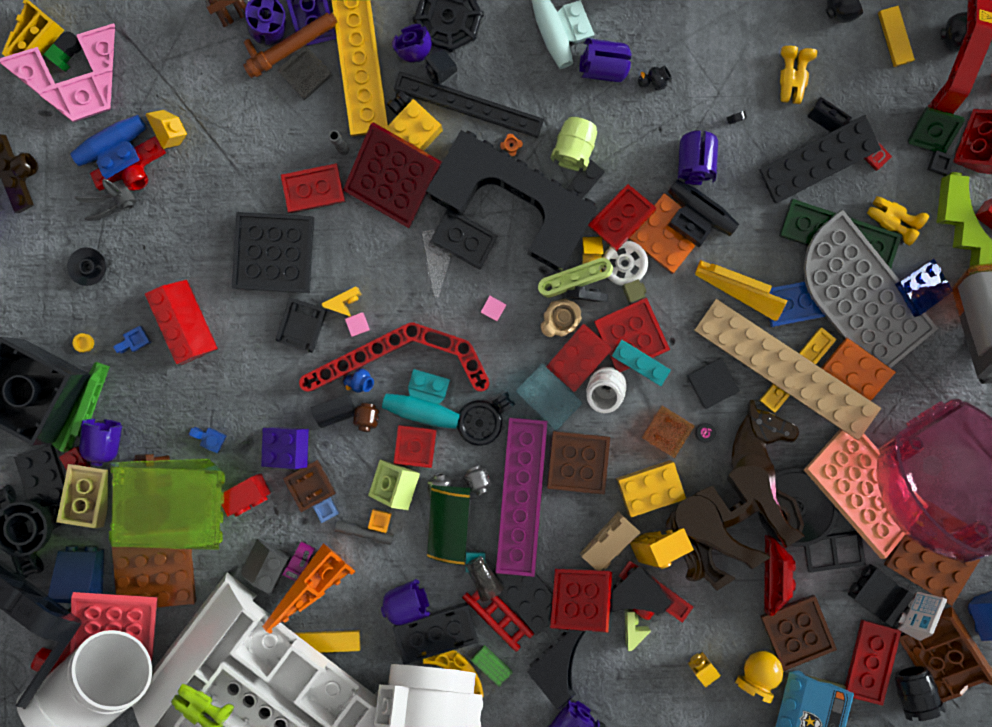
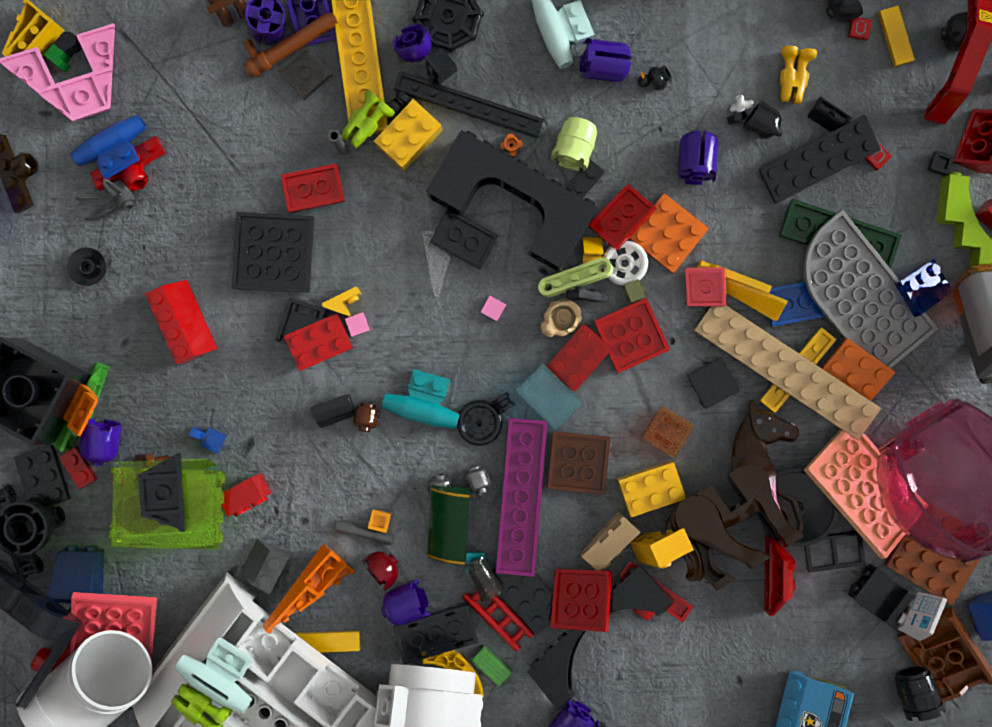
tan slope [56,464,108,528] -> none
yellow tile [72,333,94,353] -> none
dark orange plate [111,526,196,608] -> none
blue plate [113,326,152,354] -> none
yellow slope [146,110,187,149] -> none
dark purple brick [261,427,309,469] -> none
reddish brown plate [283,460,336,512] -> none
magenta leg [283,542,316,581] -> none
red beam [299,322,490,392] -> none
medium blue tile [312,497,339,523] -> none
dark red plate [343,122,442,228] -> none
blue animal [343,369,374,393] -> none
yellowish green slope [368,460,420,510] -> none
red plate [394,425,437,468] -> none
white piece [586,367,627,413] -> none
teal plate [611,340,671,386] -> none
yellowish green slope [625,609,651,651] -> none
black plate [668,179,739,247] -> none
yellow slope [688,652,721,688] -> none
black tile [695,423,716,442] -> none
yellow tile [735,651,784,703] -> none
reddish brown plate [760,595,837,671] -> none
red plate [845,619,901,706] -> none
yellow piece [867,196,929,246] -> none
dark green plate [908,106,965,153] -> none
none -> orange slope [63,384,98,436]
none -> black wing [138,453,187,532]
none -> light aqua plate [174,637,253,714]
none -> red plate [284,313,353,371]
none -> lime piece [341,90,396,148]
none -> dark red cylinder [362,551,398,591]
none -> coral tile [685,267,727,307]
none -> white plant [730,95,754,112]
none -> black piece [743,101,782,139]
none -> red tile [848,18,872,41]

